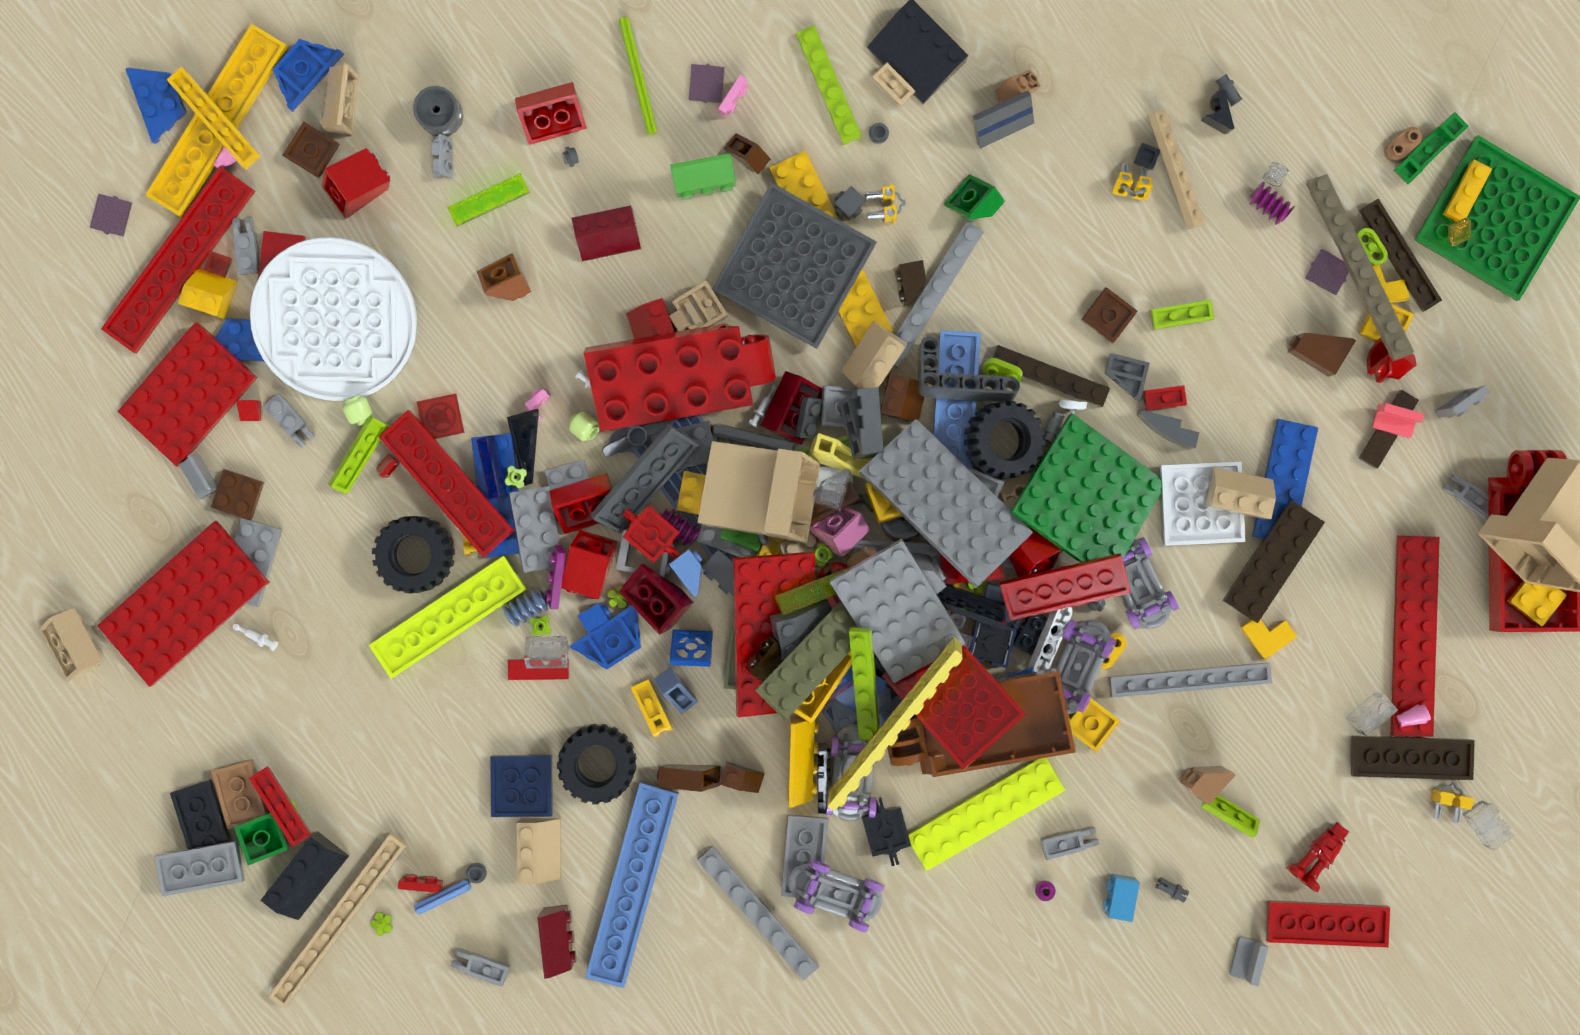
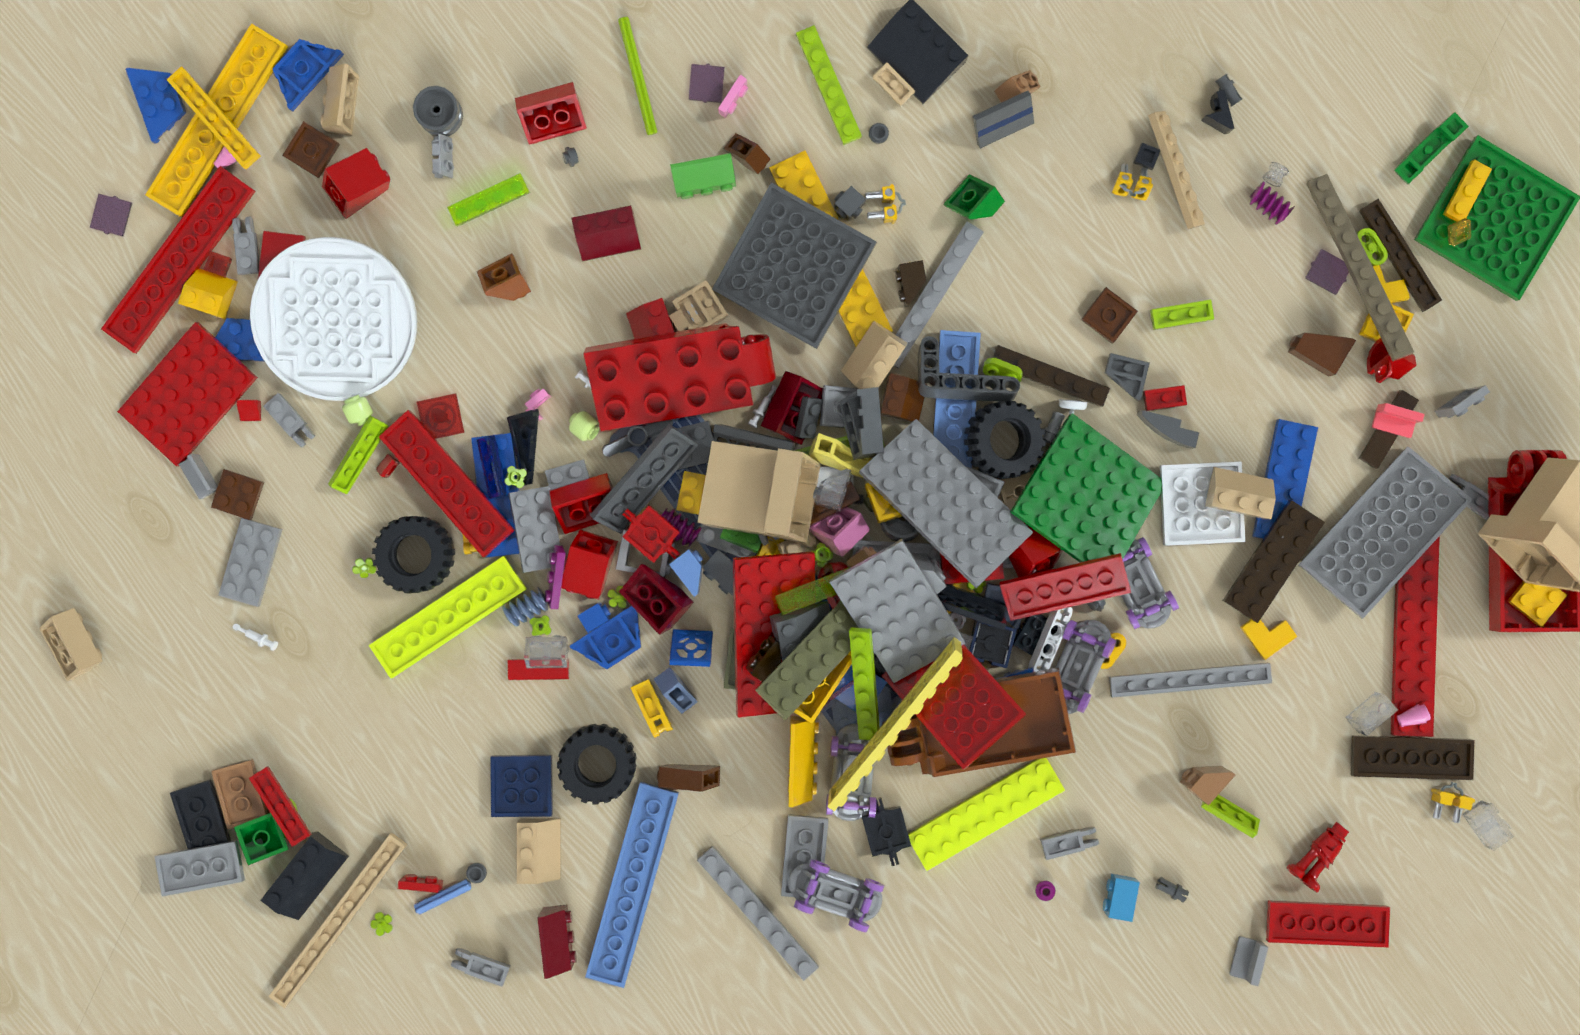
red plate [97,521,270,687] -> none
reddish brown slope [720,761,765,793] -> none
black wing [818,743,830,814] -> none
yellow plate [1070,698,1121,752] -> none
medium nougat plate [1384,127,1422,162] -> none
none -> lime plant [352,558,376,578]
none -> light grey plate [1298,447,1473,619]

